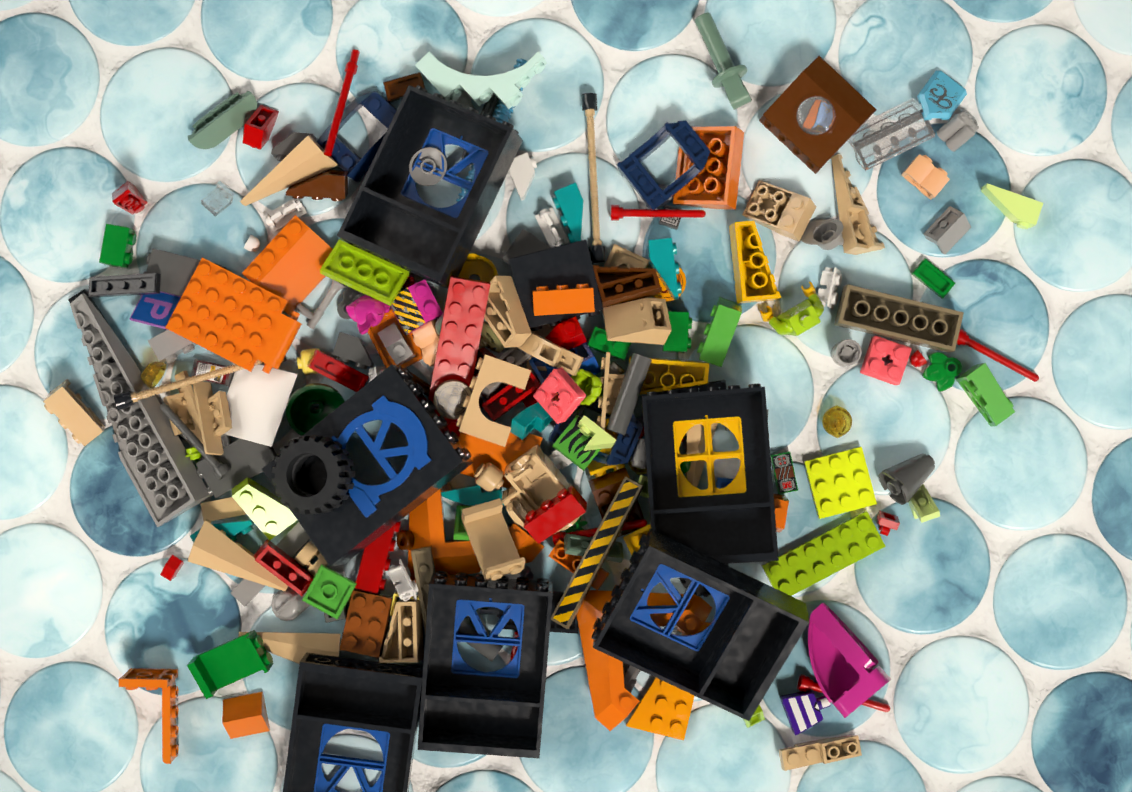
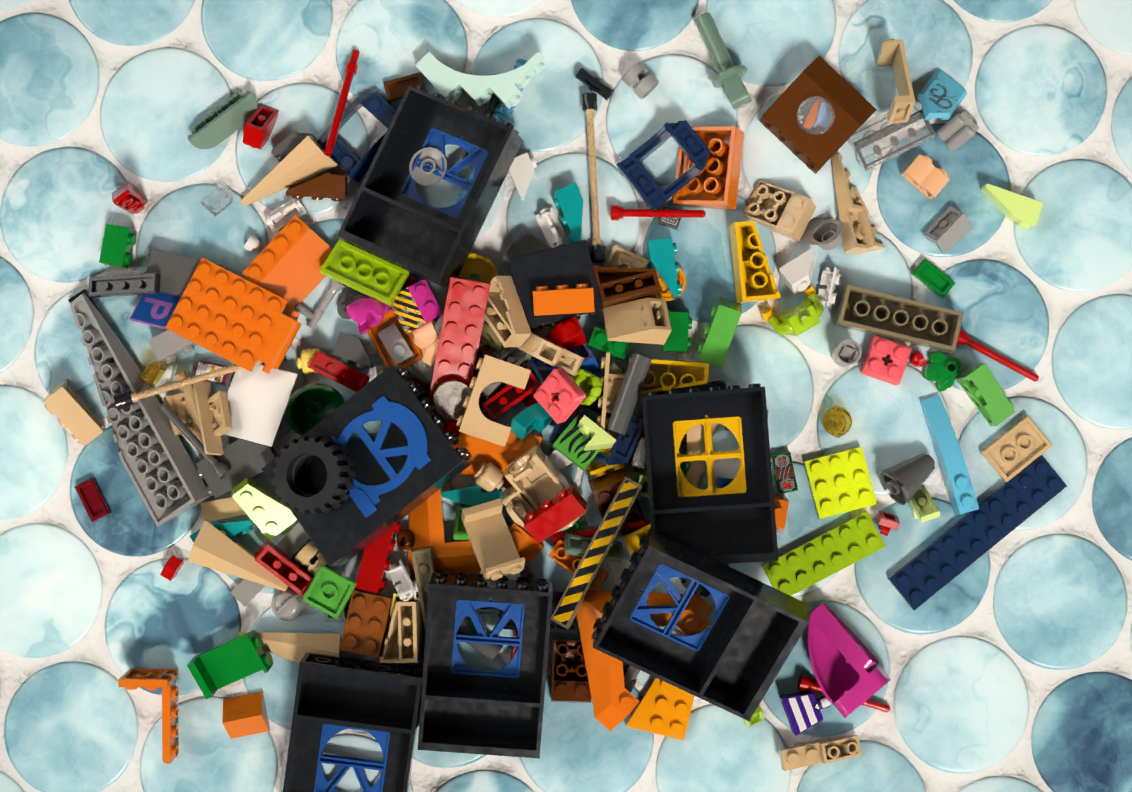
lime plate [185,447,202,460] -> none
none -> dark red tile [75,478,111,522]
none -> reddish brown slope [551,640,591,703]
none -> black pin [575,67,614,101]
none -> light grey wheel [622,62,659,99]
none -> white slope [779,248,816,295]
none -> tan panel [876,39,915,124]
none -> dark blue plate [888,455,1067,610]
none -> medium azure slope [920,395,979,515]
none -> tan tile [980,415,1053,483]

